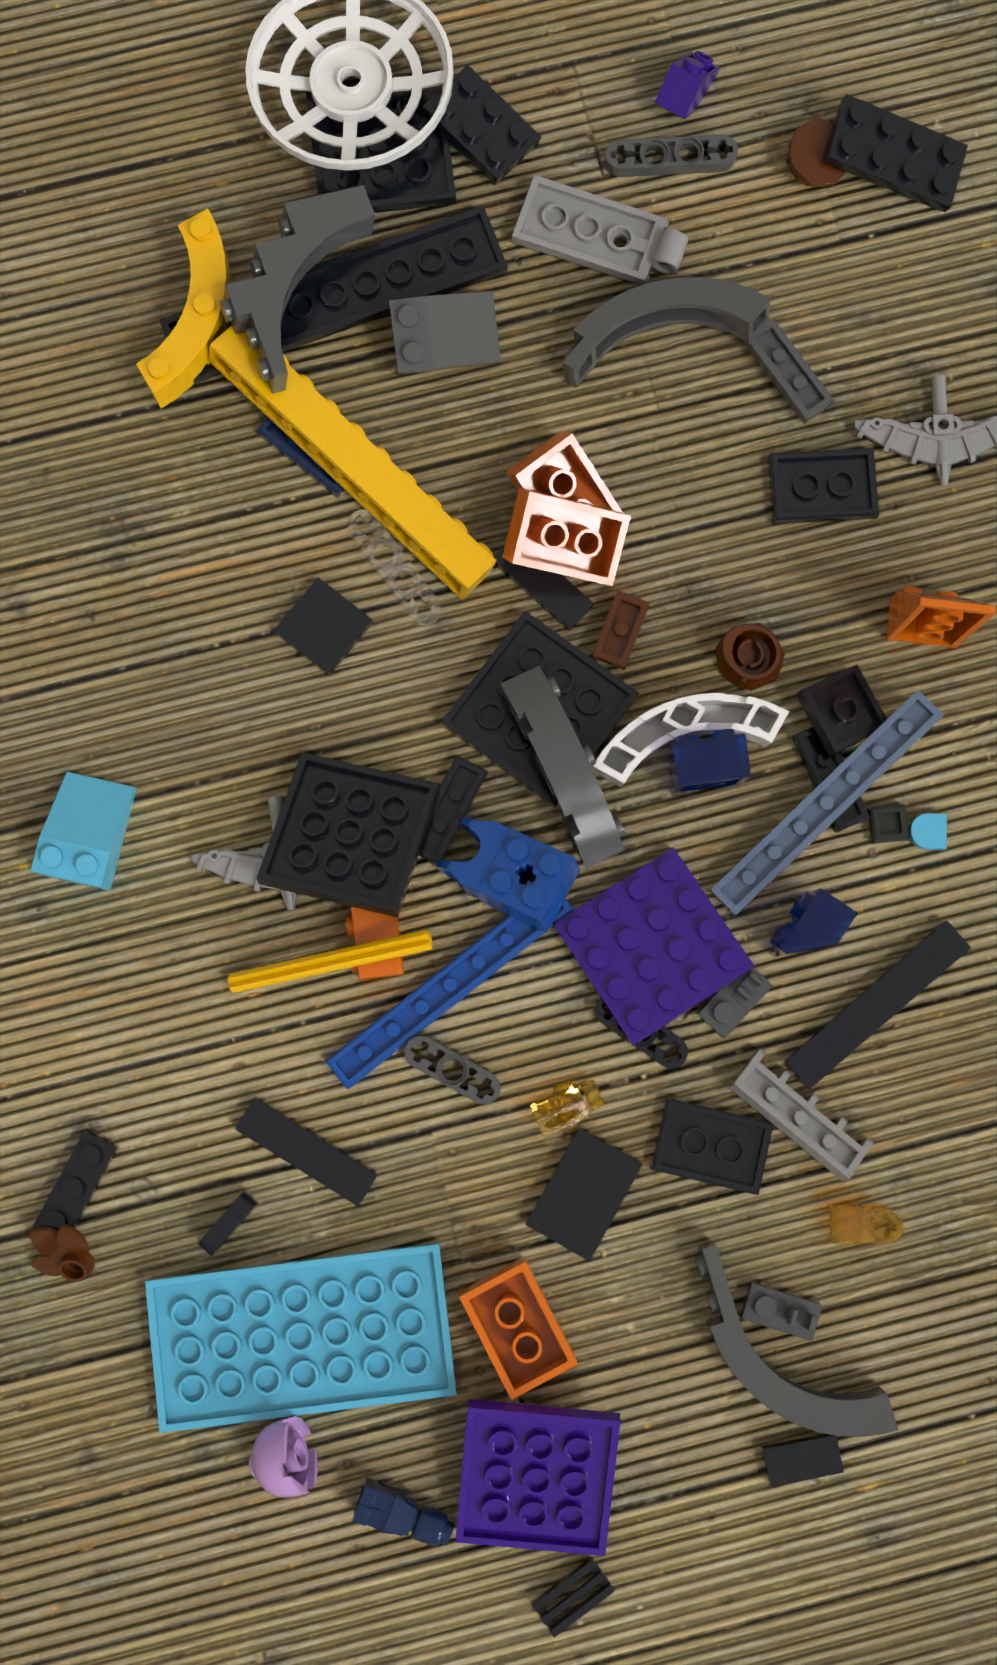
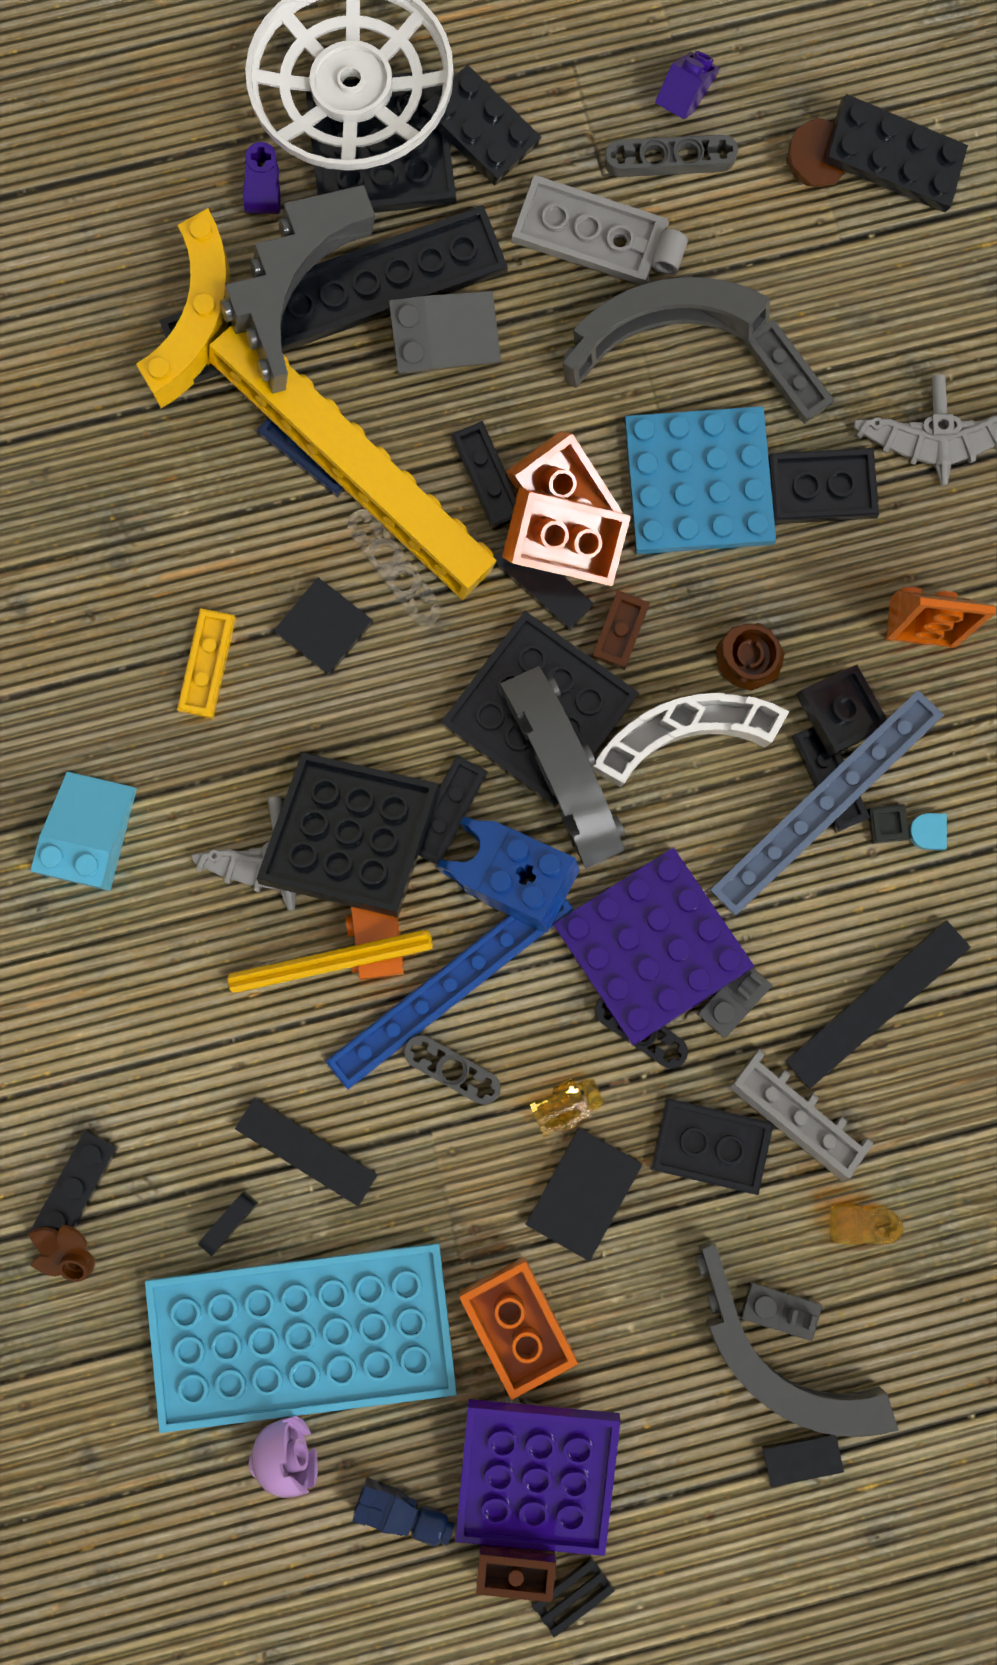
clear blue slope [669,729,752,794] -> none
clear blue slope [769,888,858,957] -> none
none -> yellow tile [177,608,236,719]
none -> dark purple piece [243,142,281,214]
none -> black tile [451,421,517,530]
none -> reddish brown brick [476,1545,556,1603]
none -> dark azure plate [624,406,776,554]

